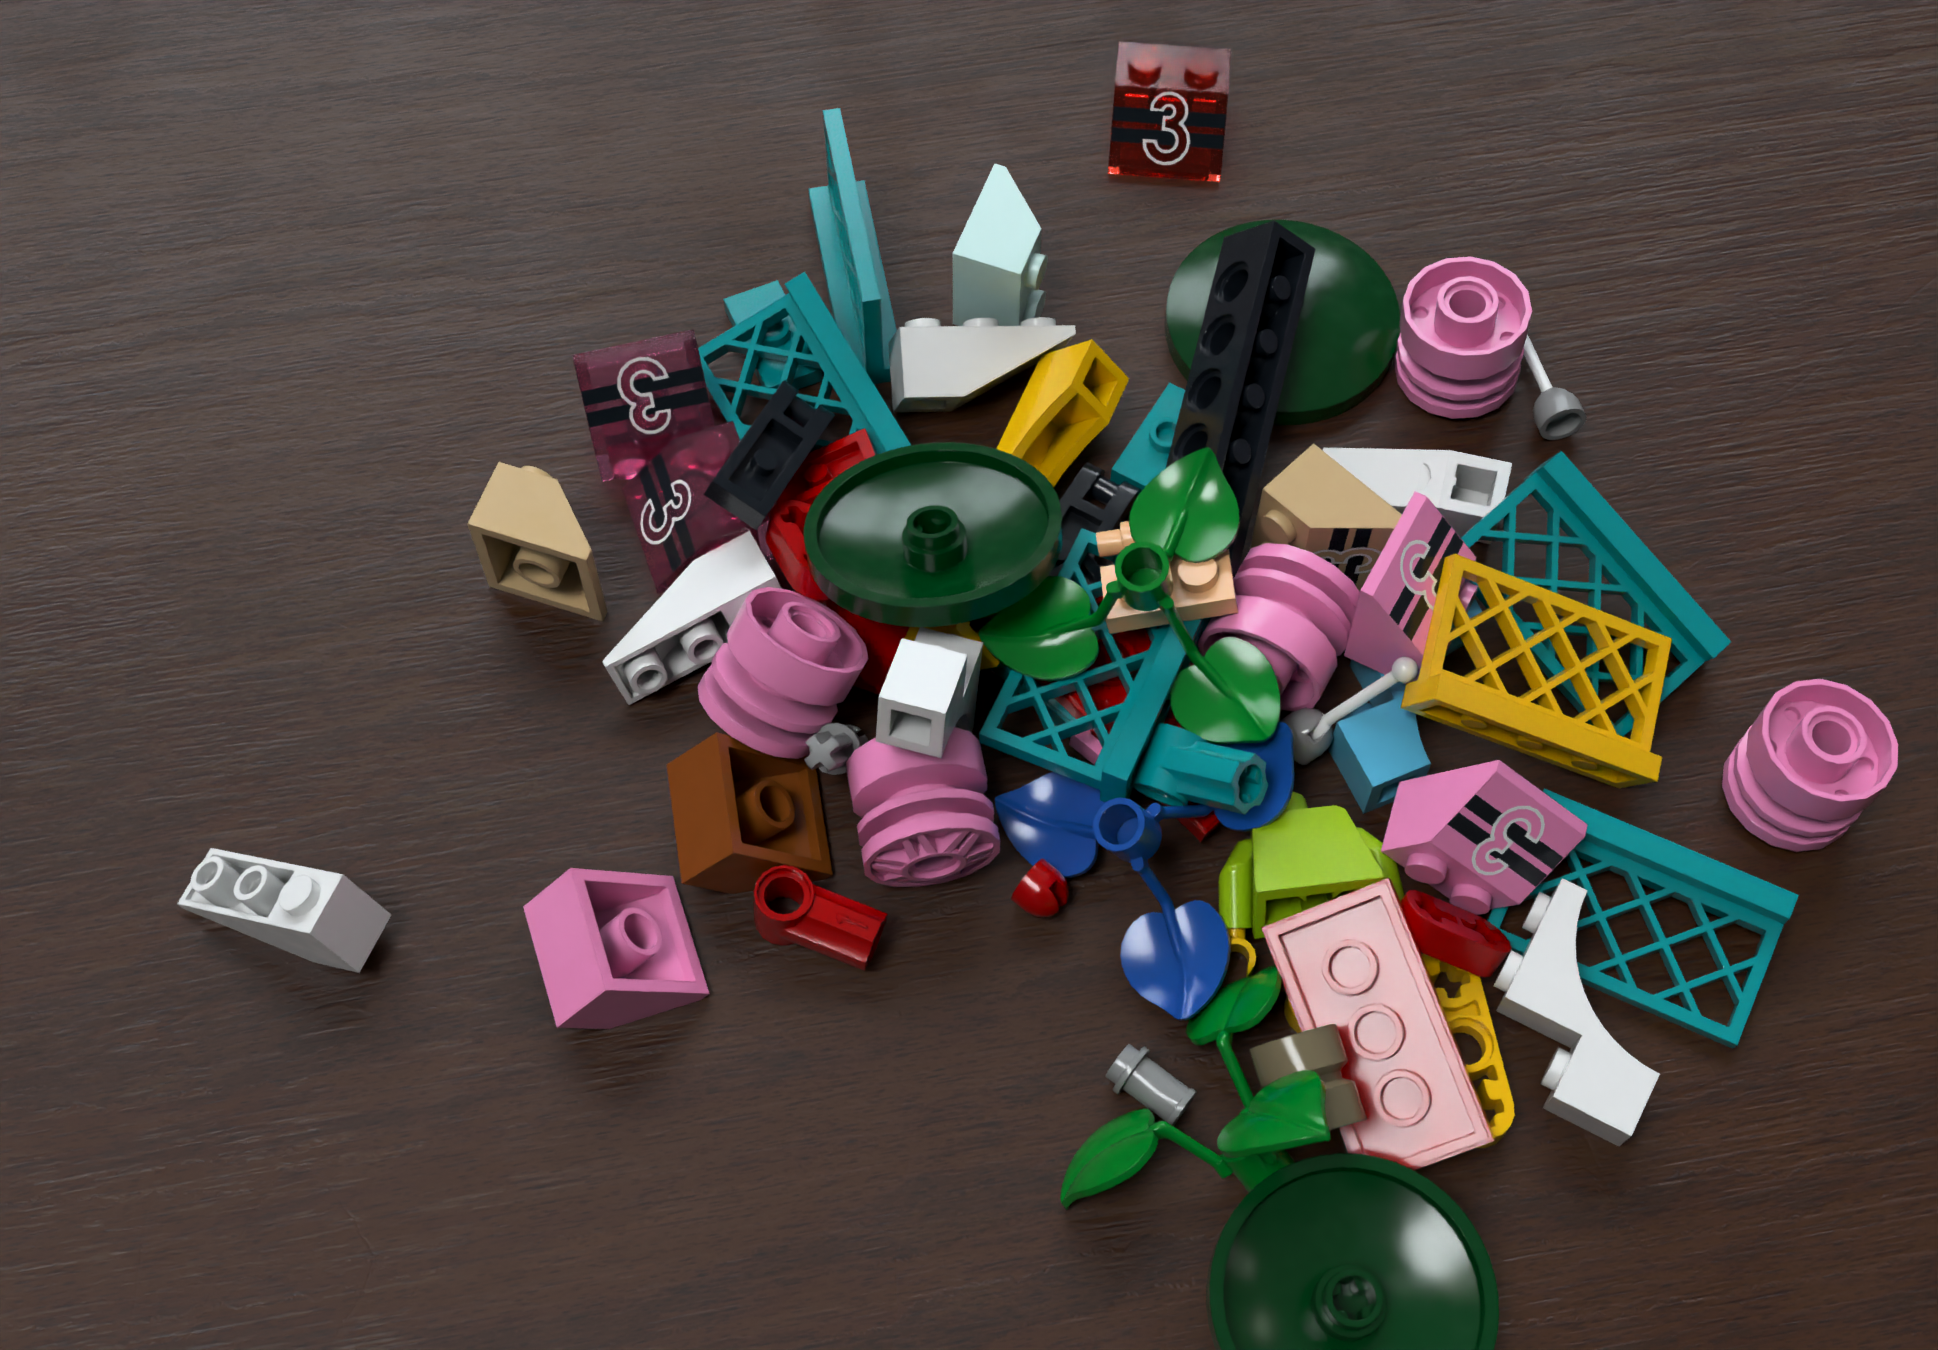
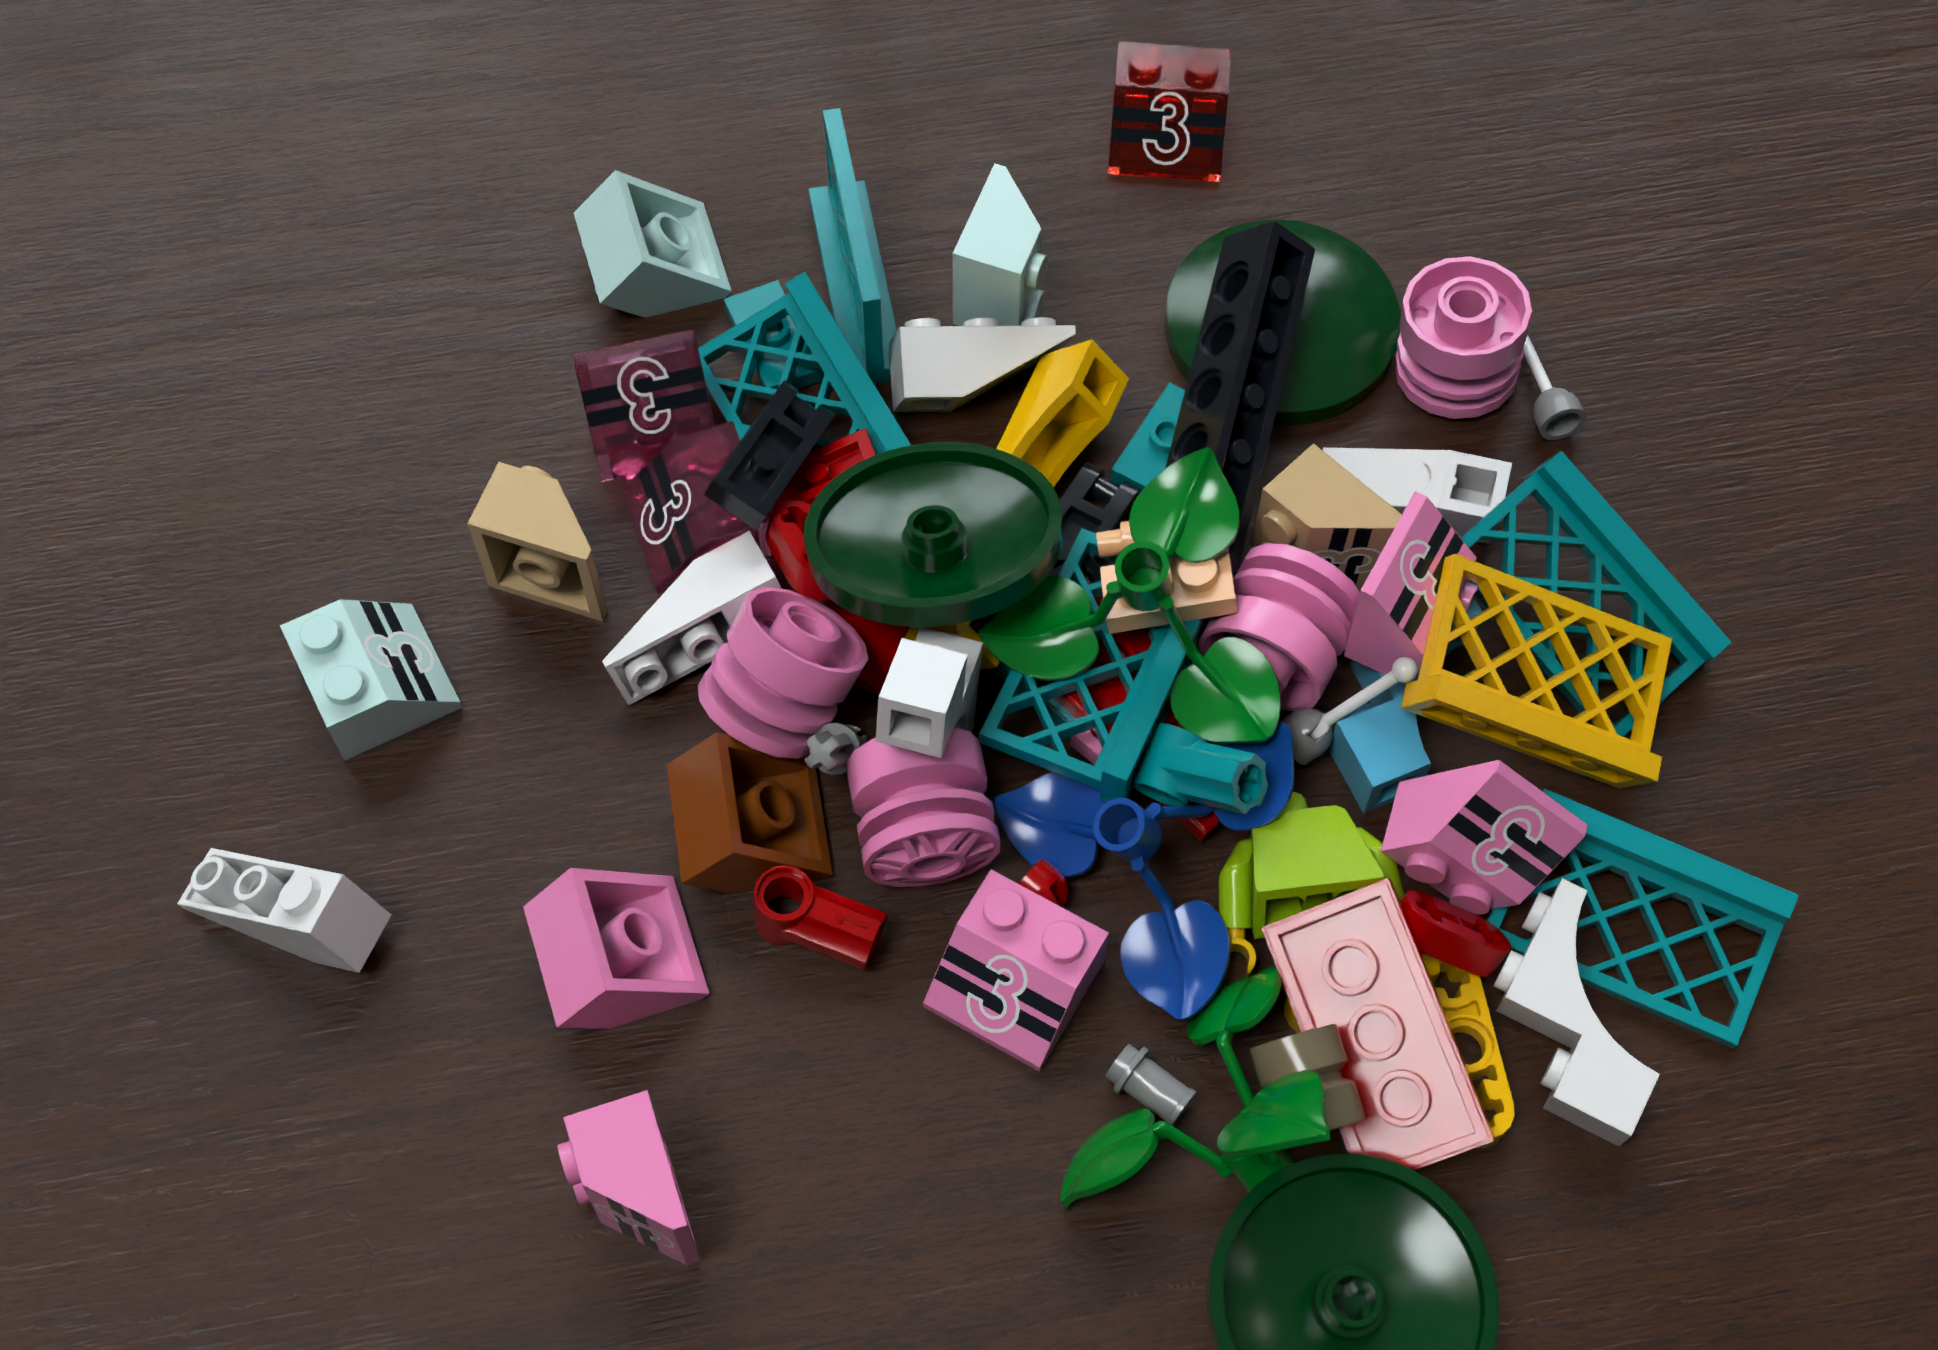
bright pink wheel [1722,679,1898,852] -> none
none -> light aqua slope [280,599,462,761]
none -> bright pink slope [557,1090,701,1266]
none -> light aqua slope [574,170,732,318]
none -> bright pink slope [923,869,1109,1072]

